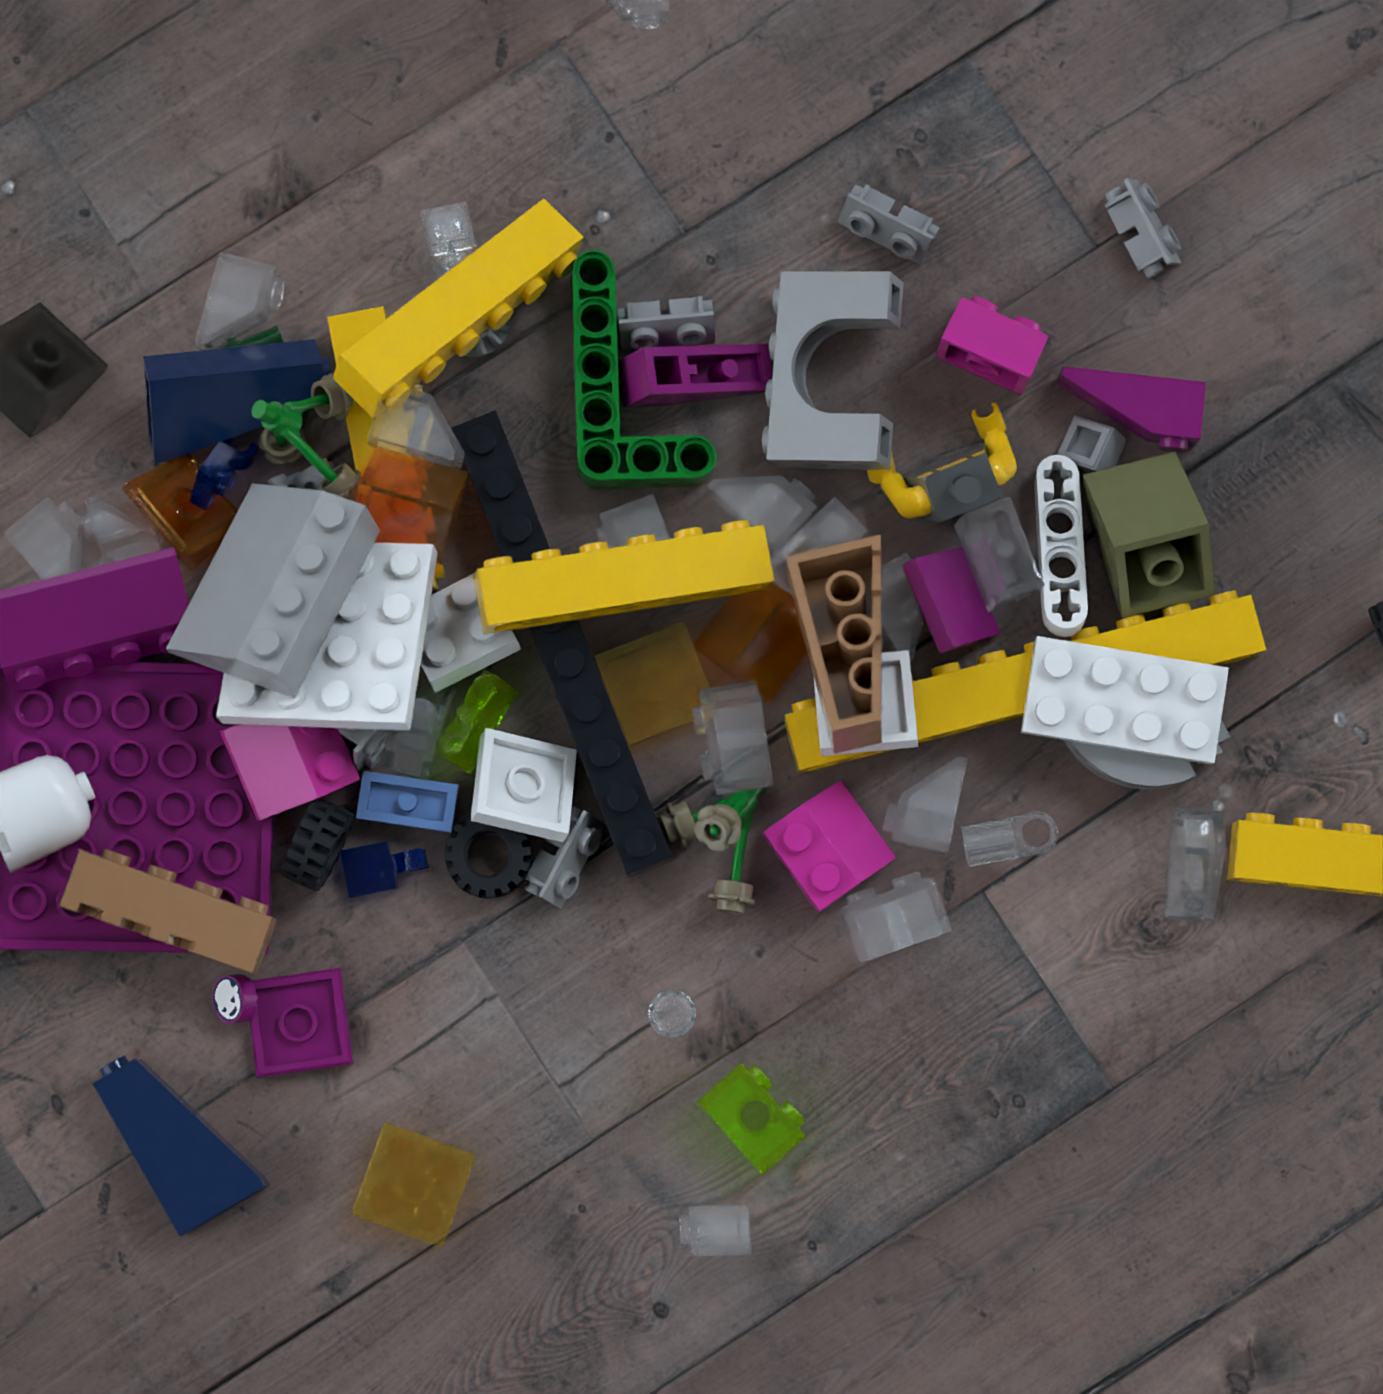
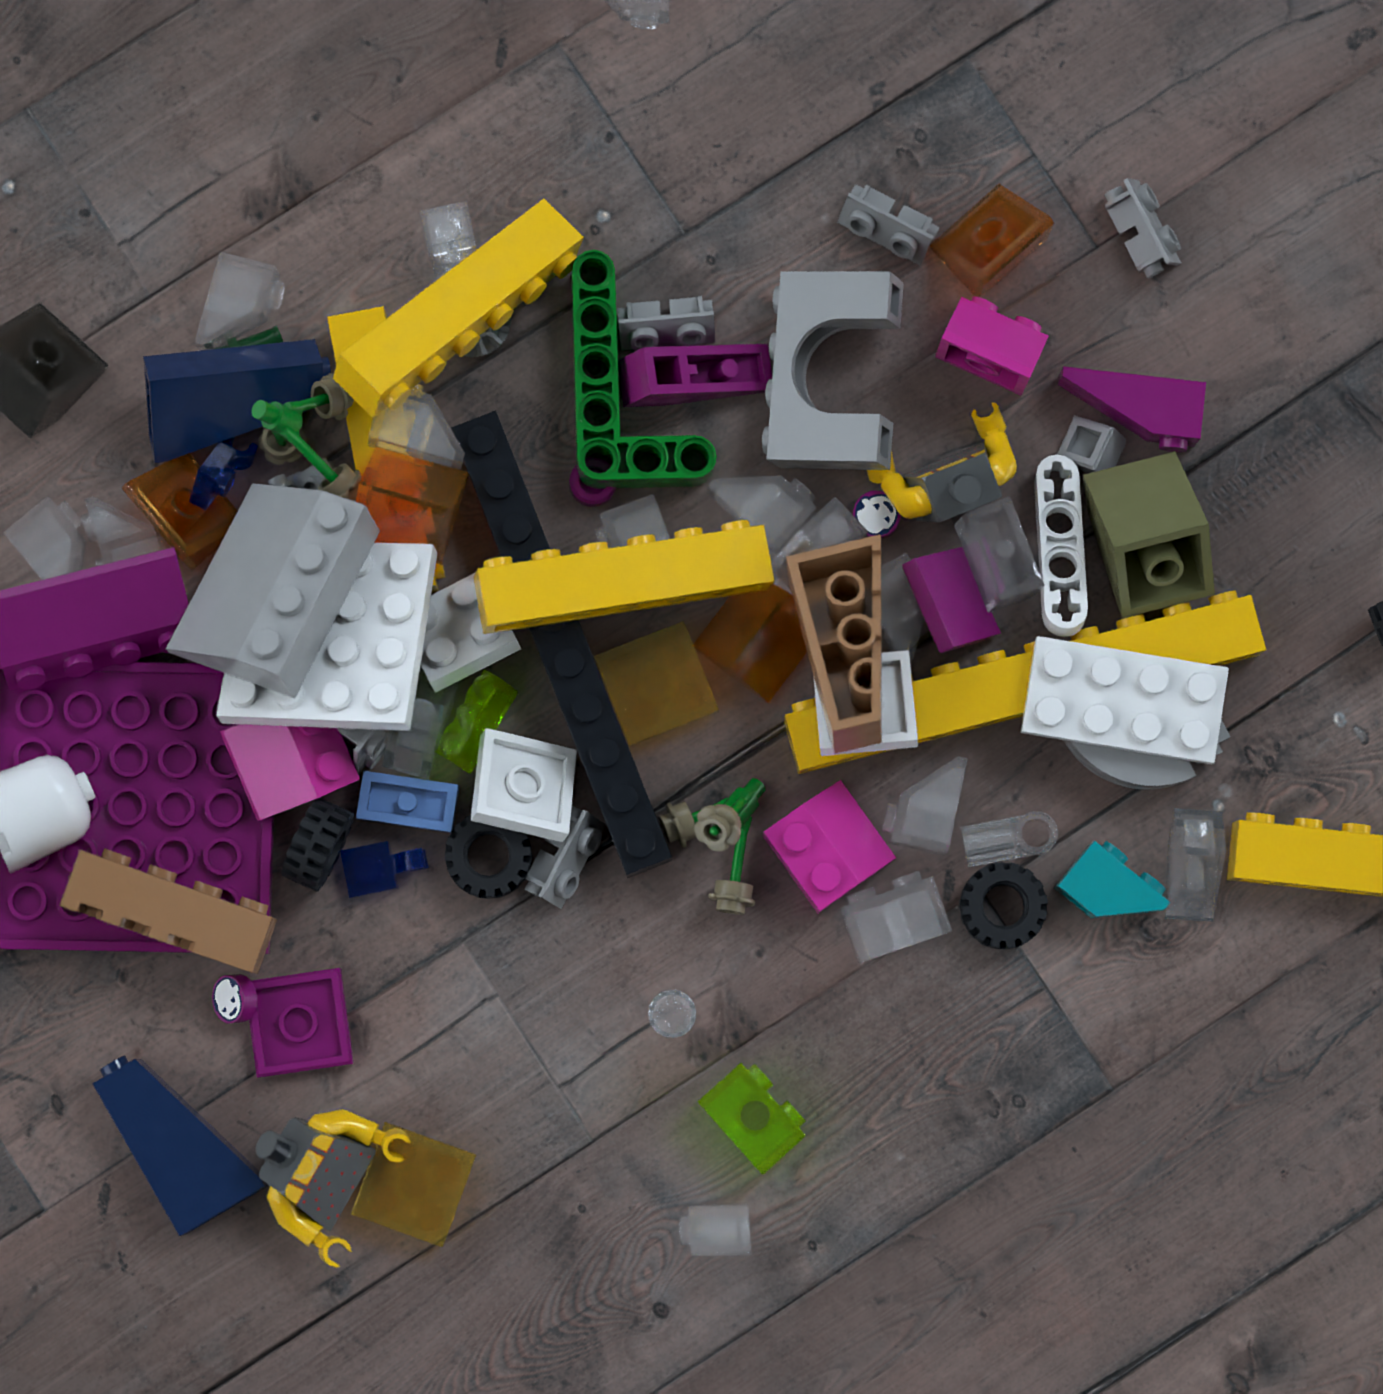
clear brick [691,680,774,795] -> none
none -> torso [256,1109,411,1267]
none -> magenta tile [569,457,616,507]
none -> tile [852,490,901,539]
none -> clear orange slope [930,184,1054,298]
none -> black tyre [959,862,1048,950]
none -> teal slope [1054,841,1170,919]

